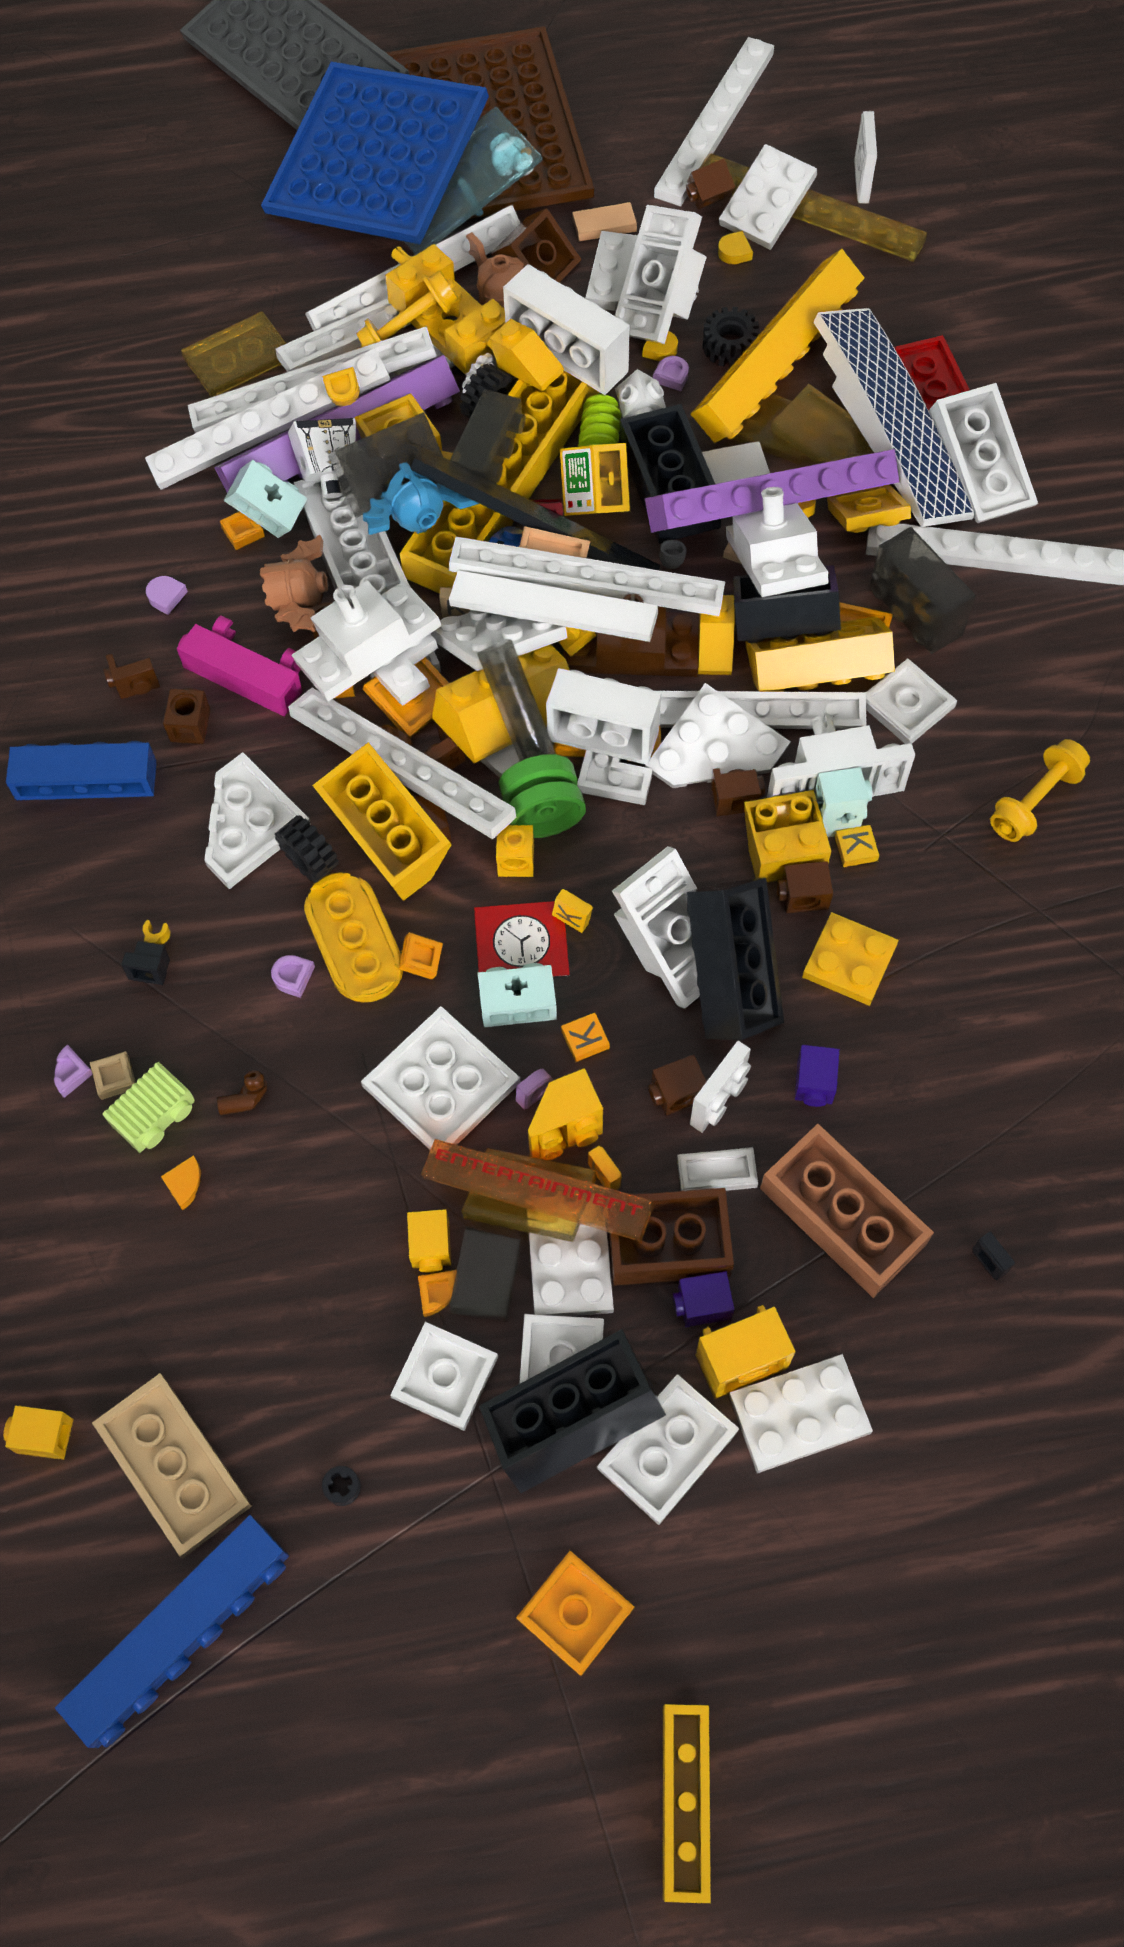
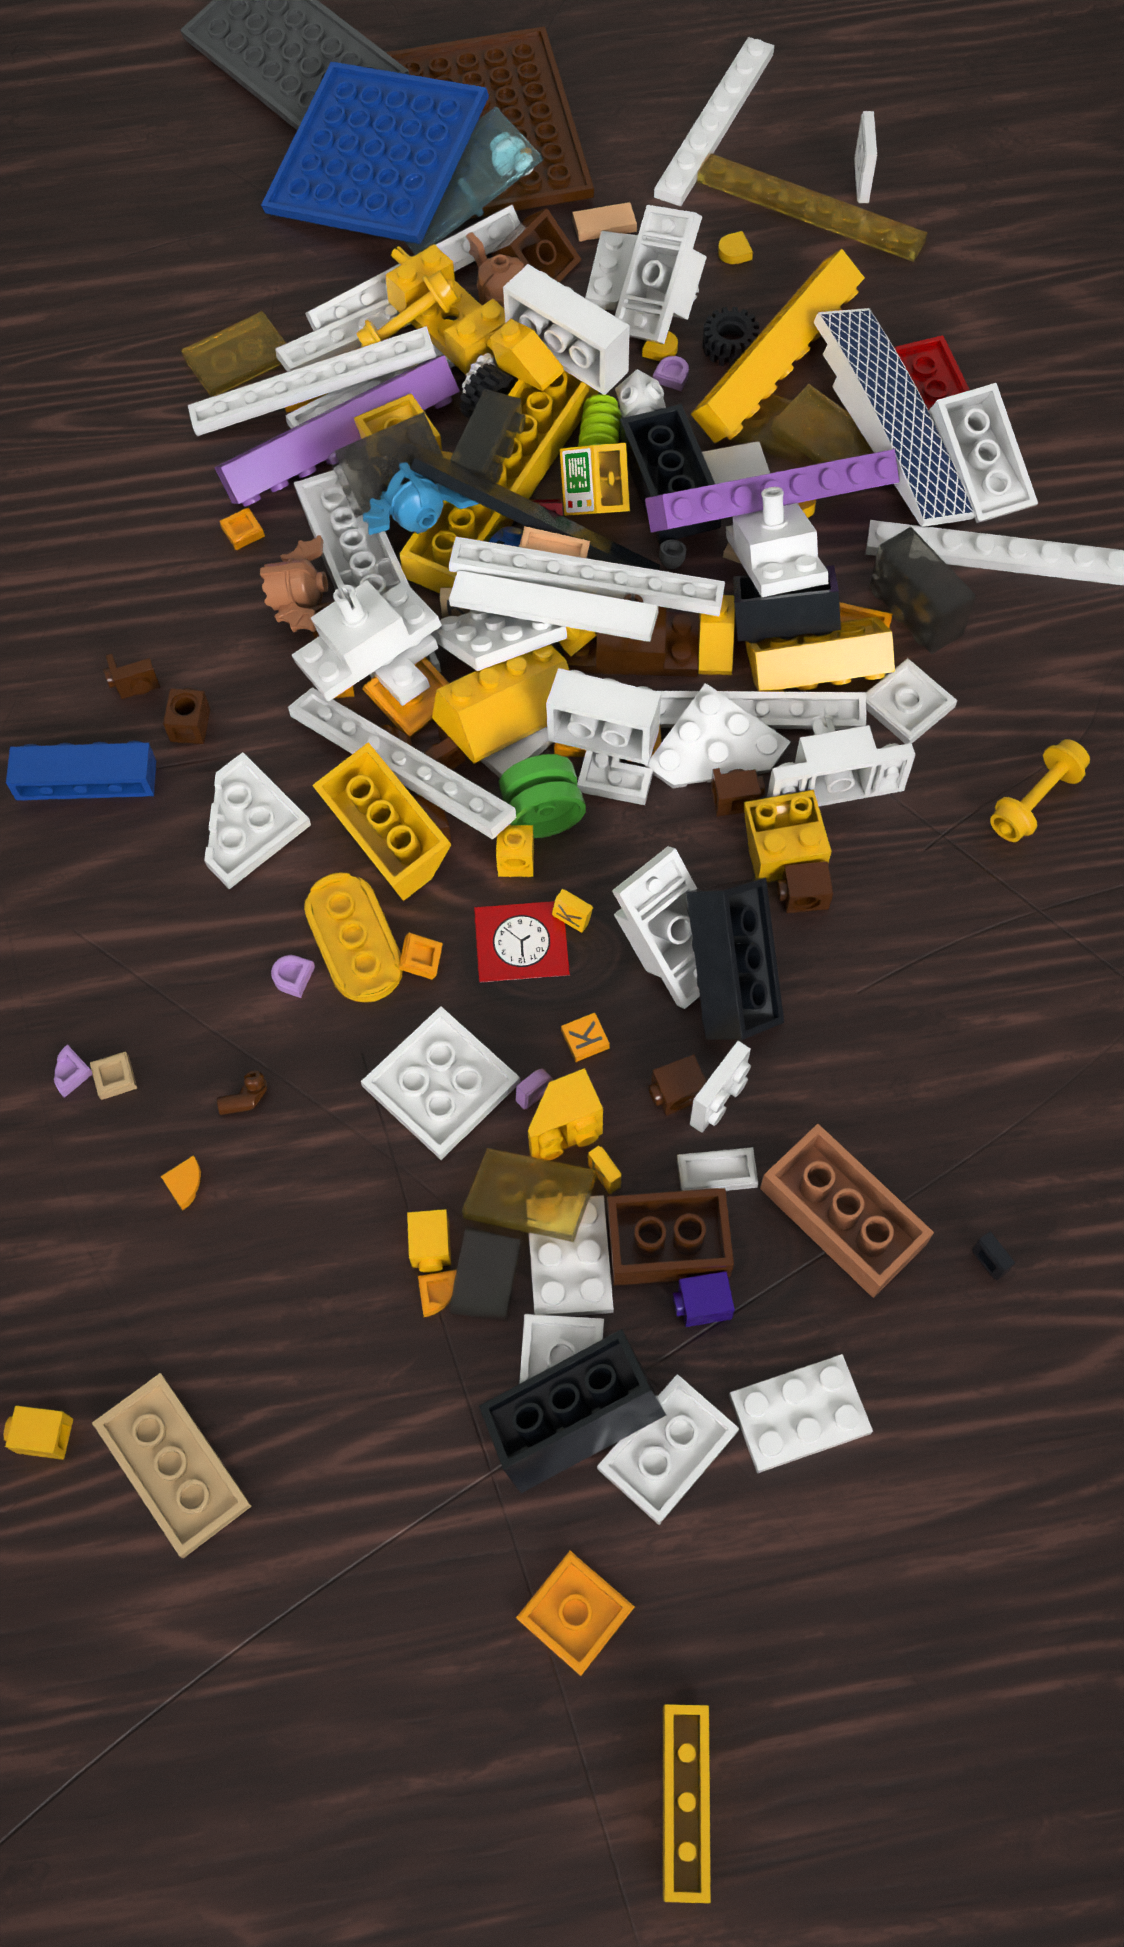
blue brick [55,1515,289,1748] -> none
yellowish green brick [102,1062,195,1153] -> none
black piece [121,920,171,985] -> none
white plate [145,348,391,490] -> none
lavender tile [146,576,188,615] -> none
dark pink brick [177,616,303,717] -> none
light aqua brick [224,460,307,538] -> none
black tyre [274,815,339,883] -> none
white torso [288,418,356,499] -> none
yellow tile [322,367,360,406] -> none
black bush [322,1466,361,1506] -> none
white plate [390,1322,498,1431] -> none
clear orange tile [421,1139,654,1241] -> none
clear smoke brick [477,639,556,761] -> none
light aqua brick [478,963,557,1028] -> none
reddish brown brick [686,159,735,210] -> none
yellow container [695,1305,795,1399] -> none
white plate [719,144,817,250] -> none
dark purple brick [795,1045,840,1107] -> none
yellow plate [802,912,899,1006] -> none
light aqua brick [814,767,872,837] -> none
yellow plate [827,484,911,533] -> none
yellow tile [835,825,879,867] -> none

